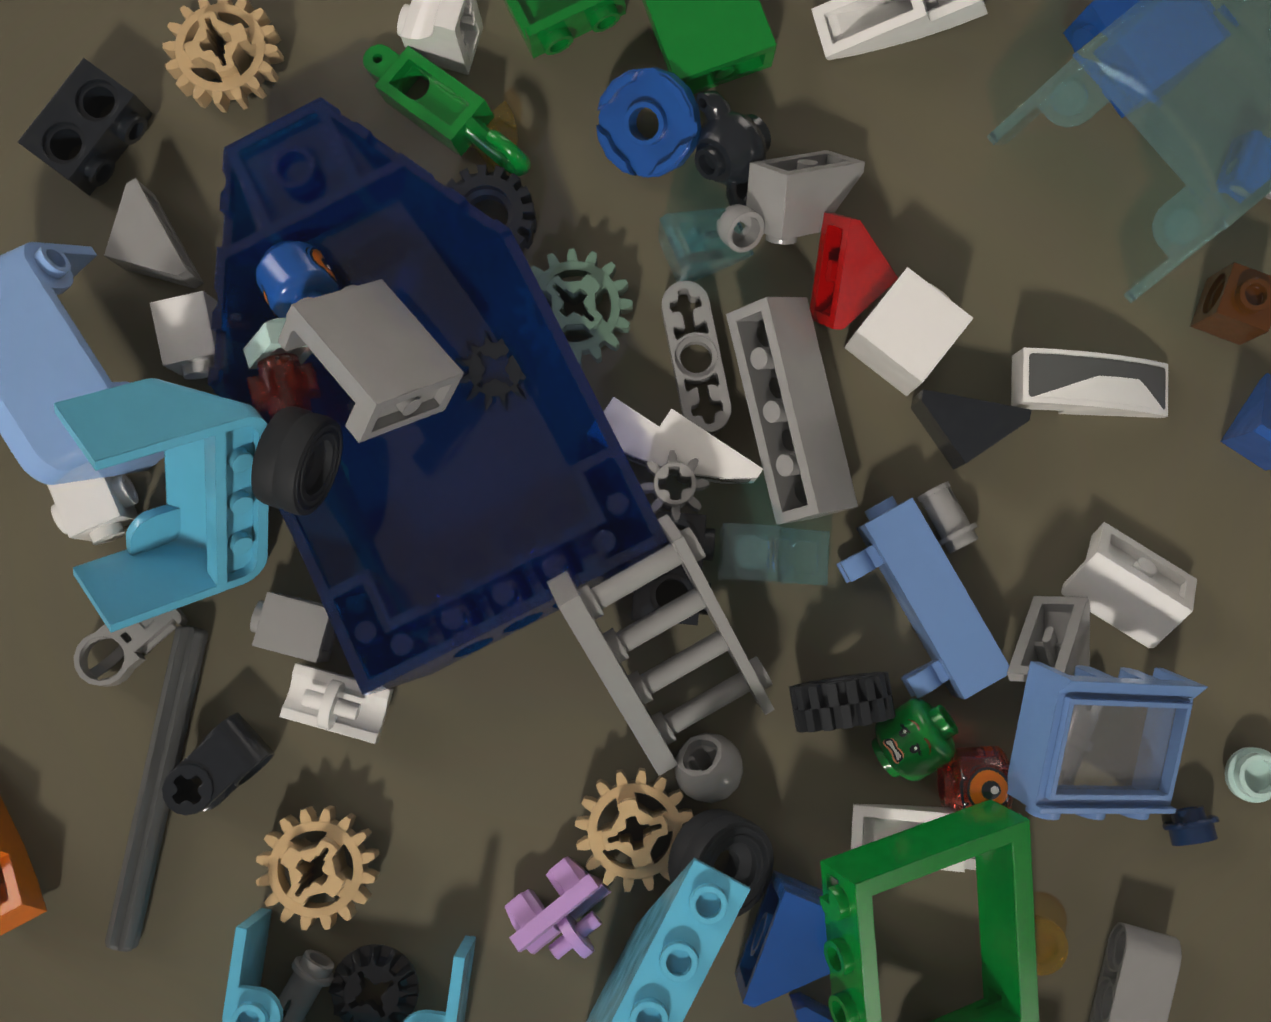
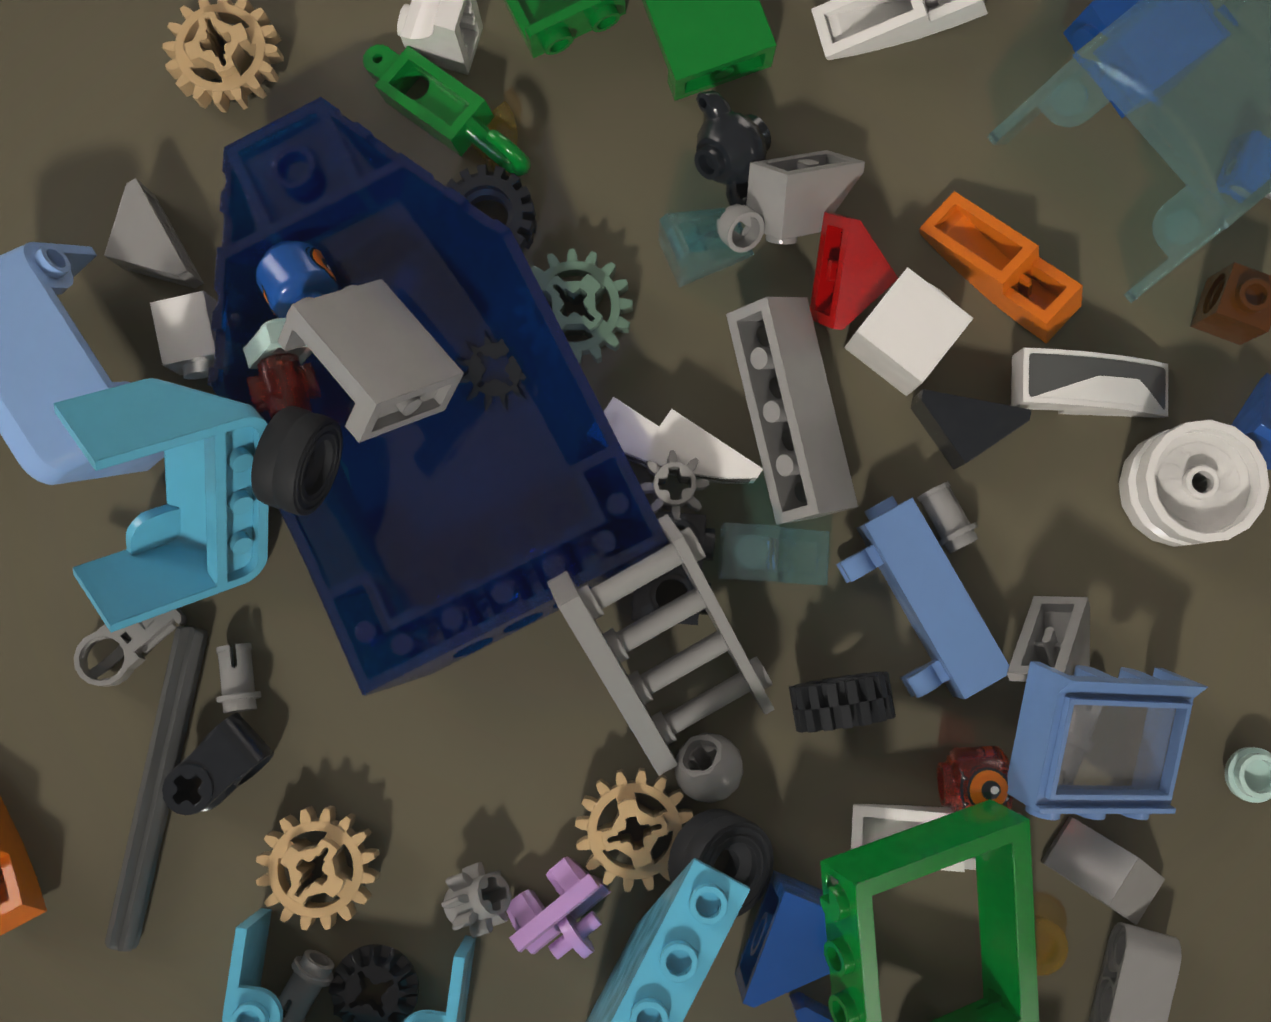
black brick [18,57,153,196] -> none
white brick [47,474,139,545] -> none
light grey brick [250,592,343,663] -> none
white hips [279,663,394,744] -> none
blue tile [596,67,701,178] -> none
light grey beam [661,281,731,435] -> none
green head [871,698,959,781] -> none
white panel [1061,522,1197,648] -> none
dark blue plate [1162,806,1220,846] -> none
none -> light grey pin [216,643,262,713]
none -> light grey gear [441,862,512,938]
none -> orange slope [919,191,1083,344]
none -> light grey slope [1041,816,1165,925]
none -> white wheel [1118,420,1270,547]

